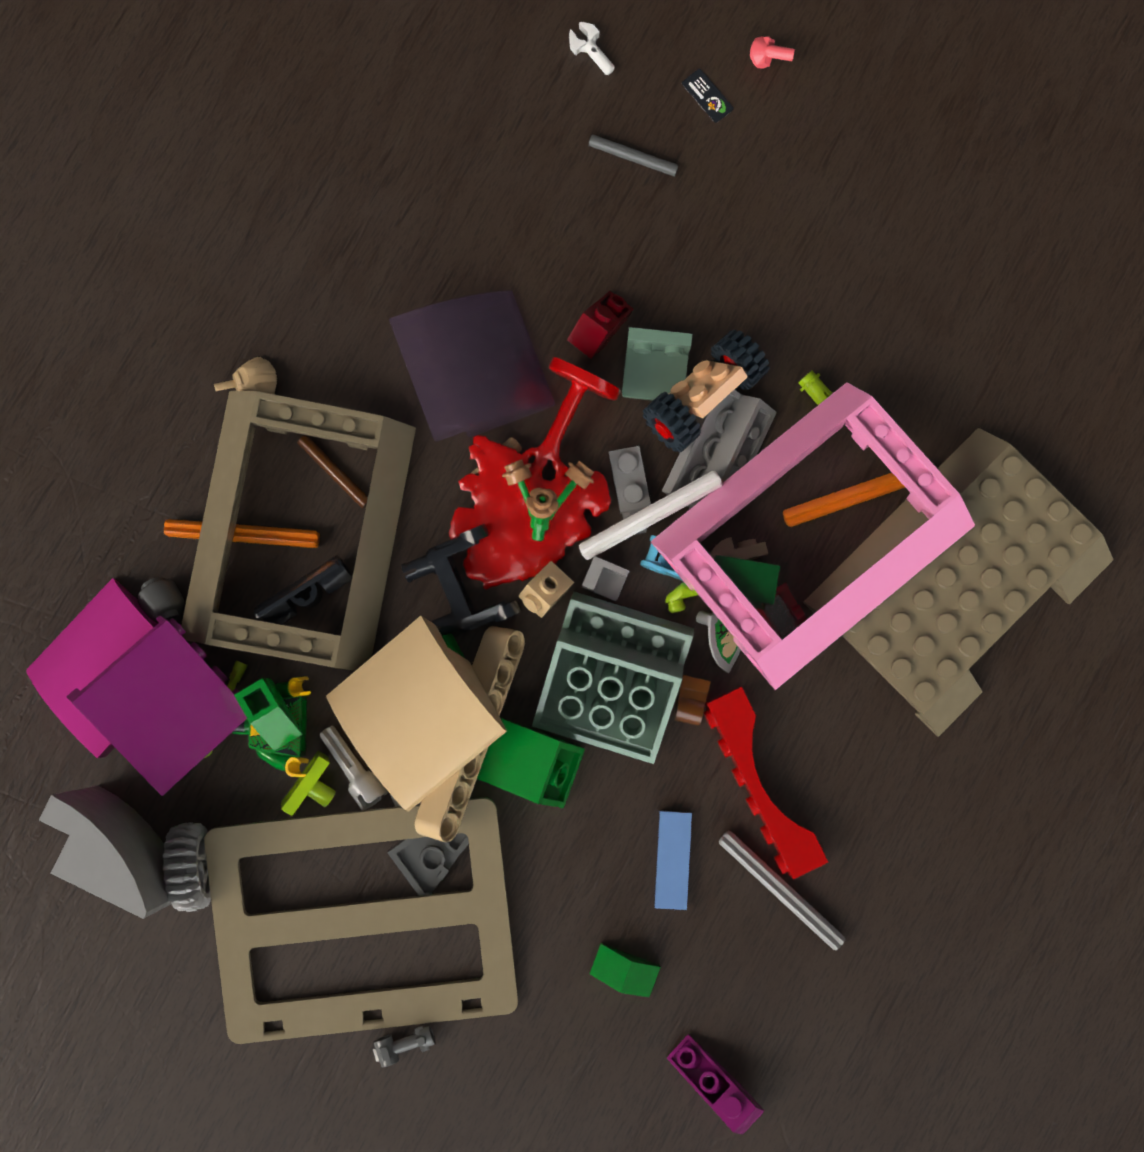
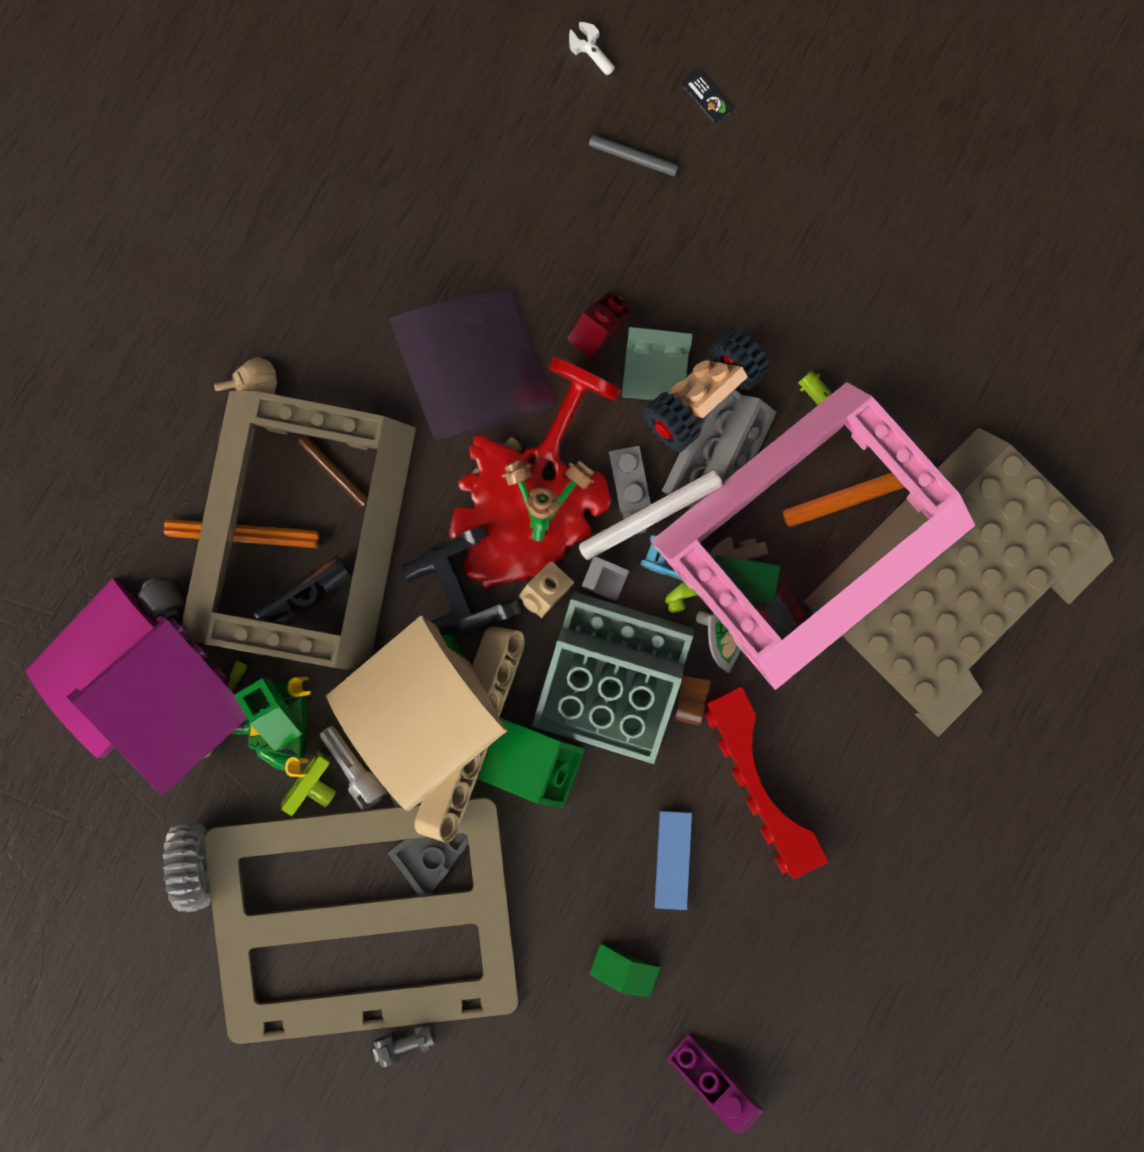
light grey slope [39,786,172,919] -> none
light grey axle [719,830,845,950] -> none
coral plate [750,36,795,69] -> none

